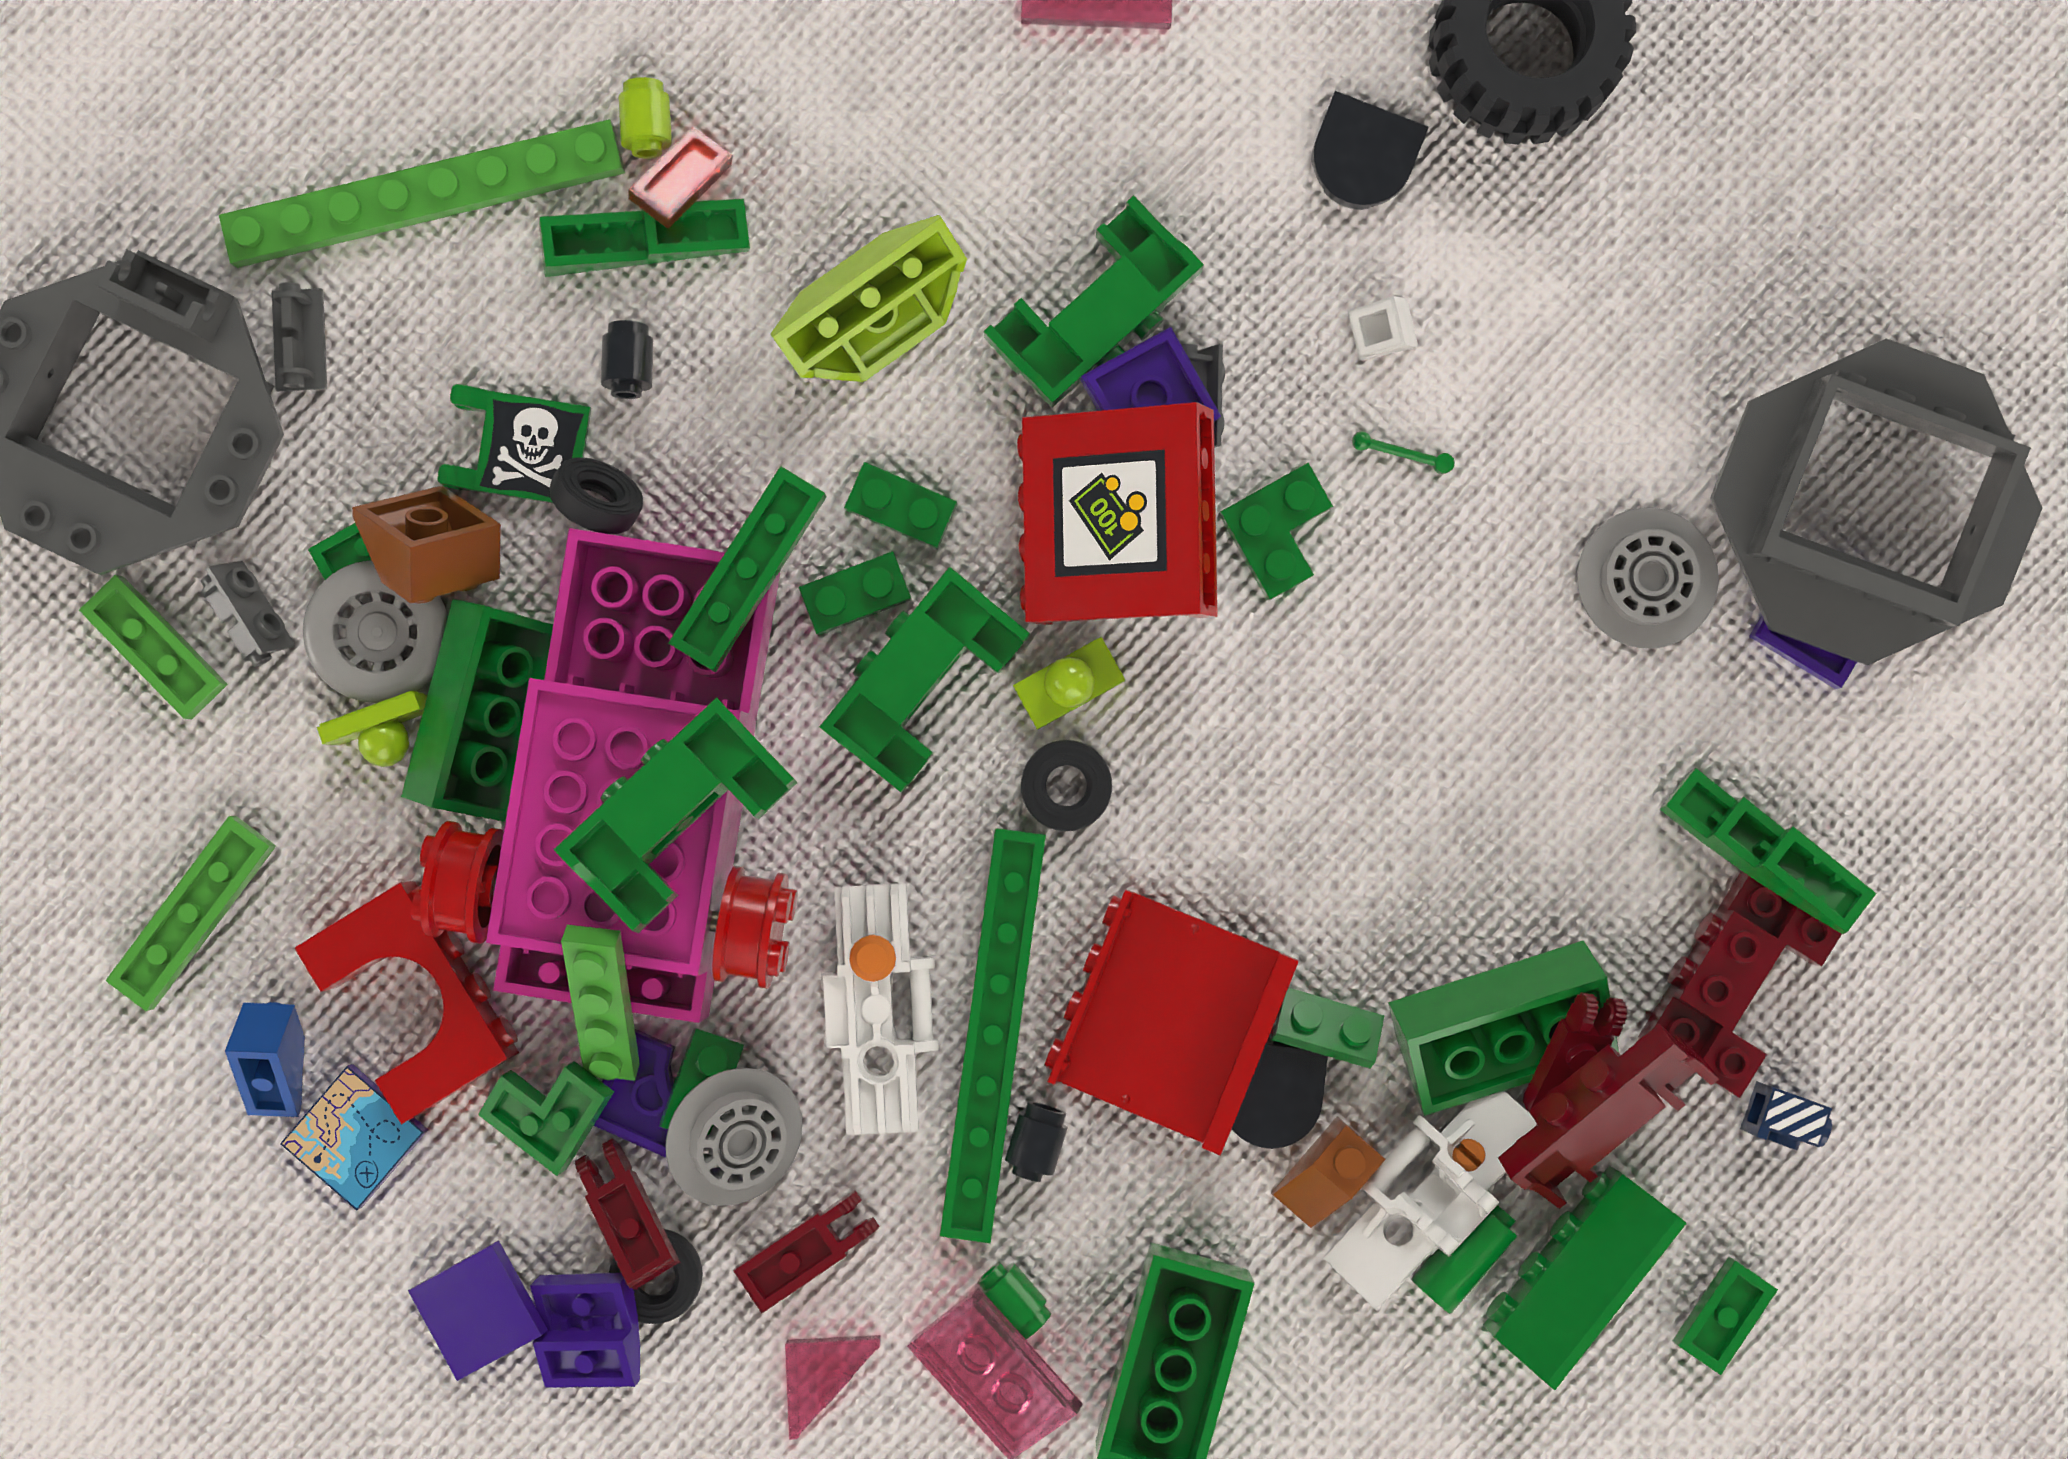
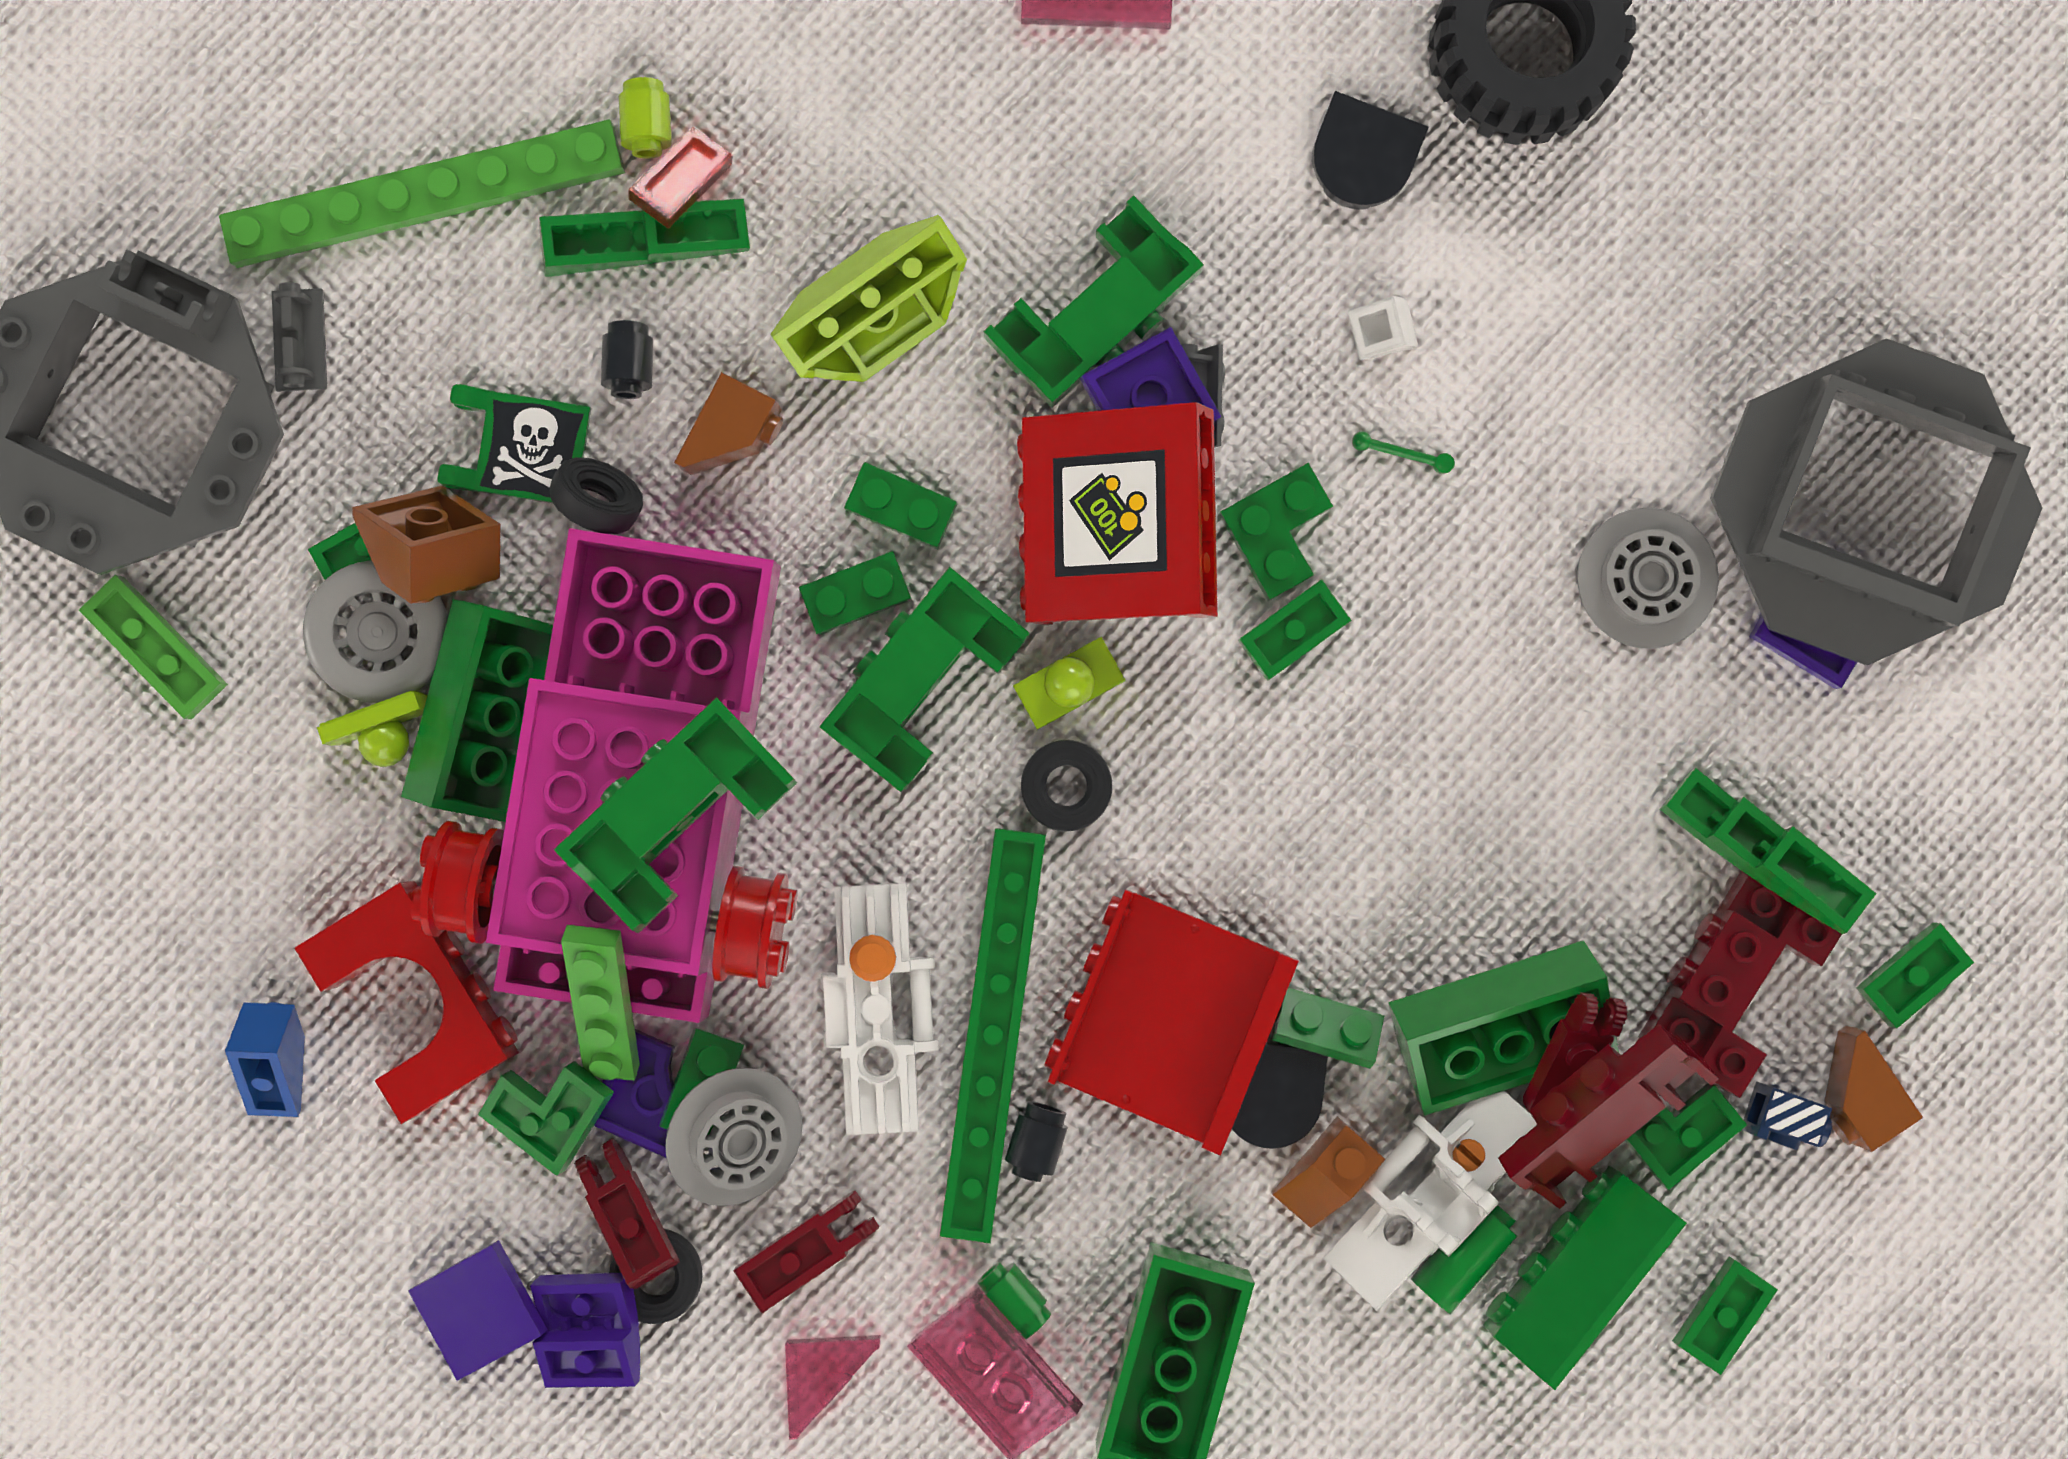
bright green plate [105,816,276,1011] -> none
dark grey hinge [200,561,295,667] -> none
tile [280,1064,429,1210] -> none
green plate [669,466,827,673] -> none
none -> dark orange slope [674,372,783,475]
none -> green plate [1238,579,1352,681]
none -> green plate [1625,1083,1747,1190]
none -> dark orange slope [1824,1026,1923,1152]
none -> green plate [1856,922,1974,1029]

